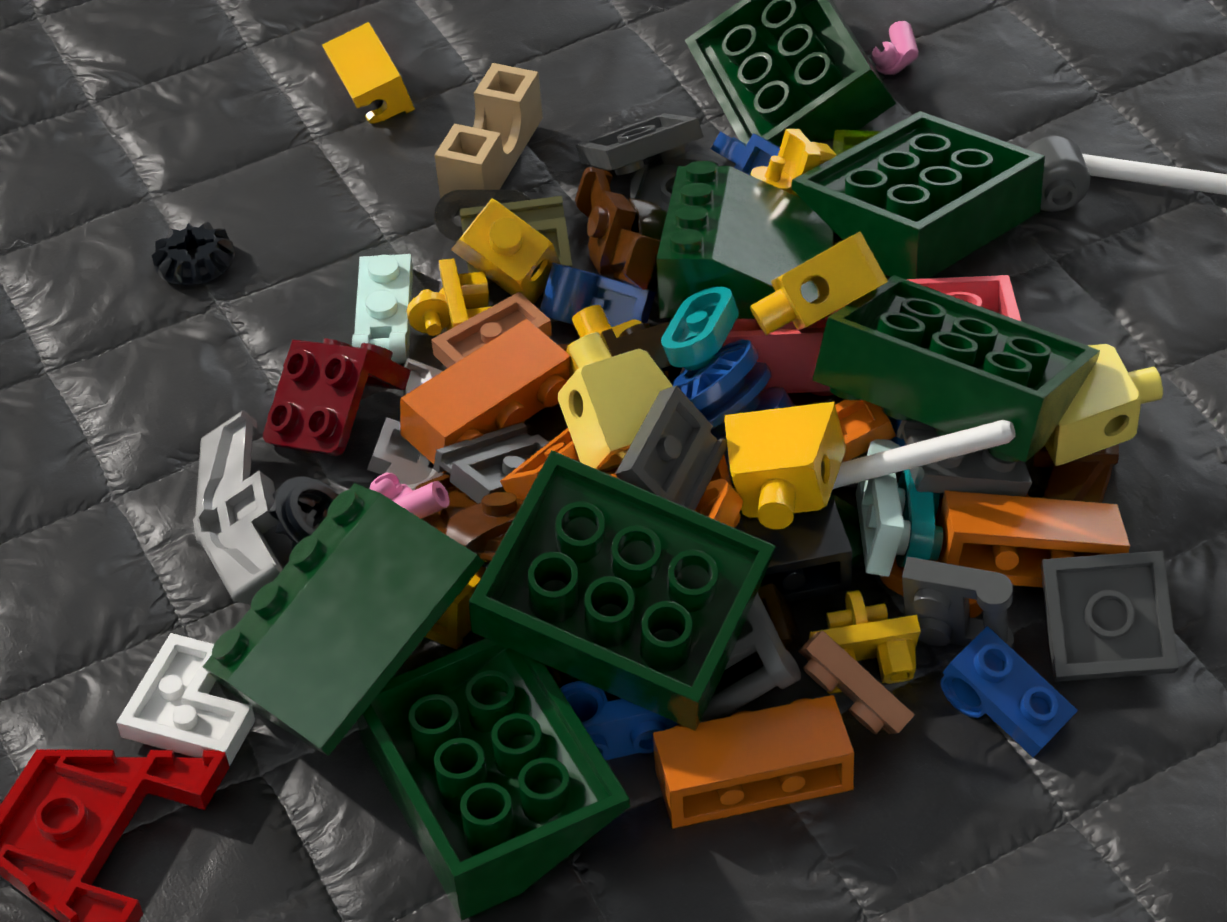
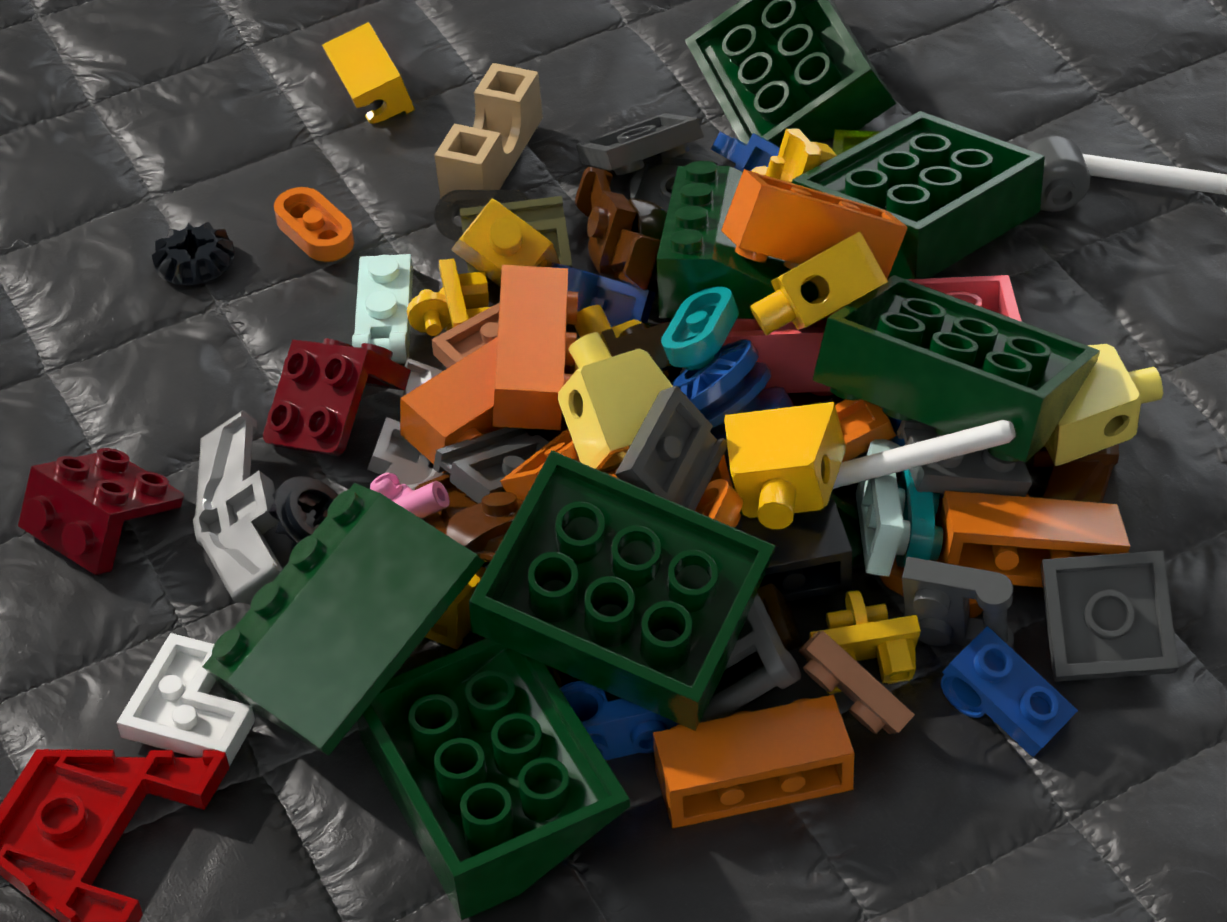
bright pink arm [871,21,919,75] -> none
none -> dark red bracket [18,448,184,575]
none -> orange plate [274,187,355,262]
none -> orange brick [493,265,578,430]
none -> orange brick [721,169,908,279]

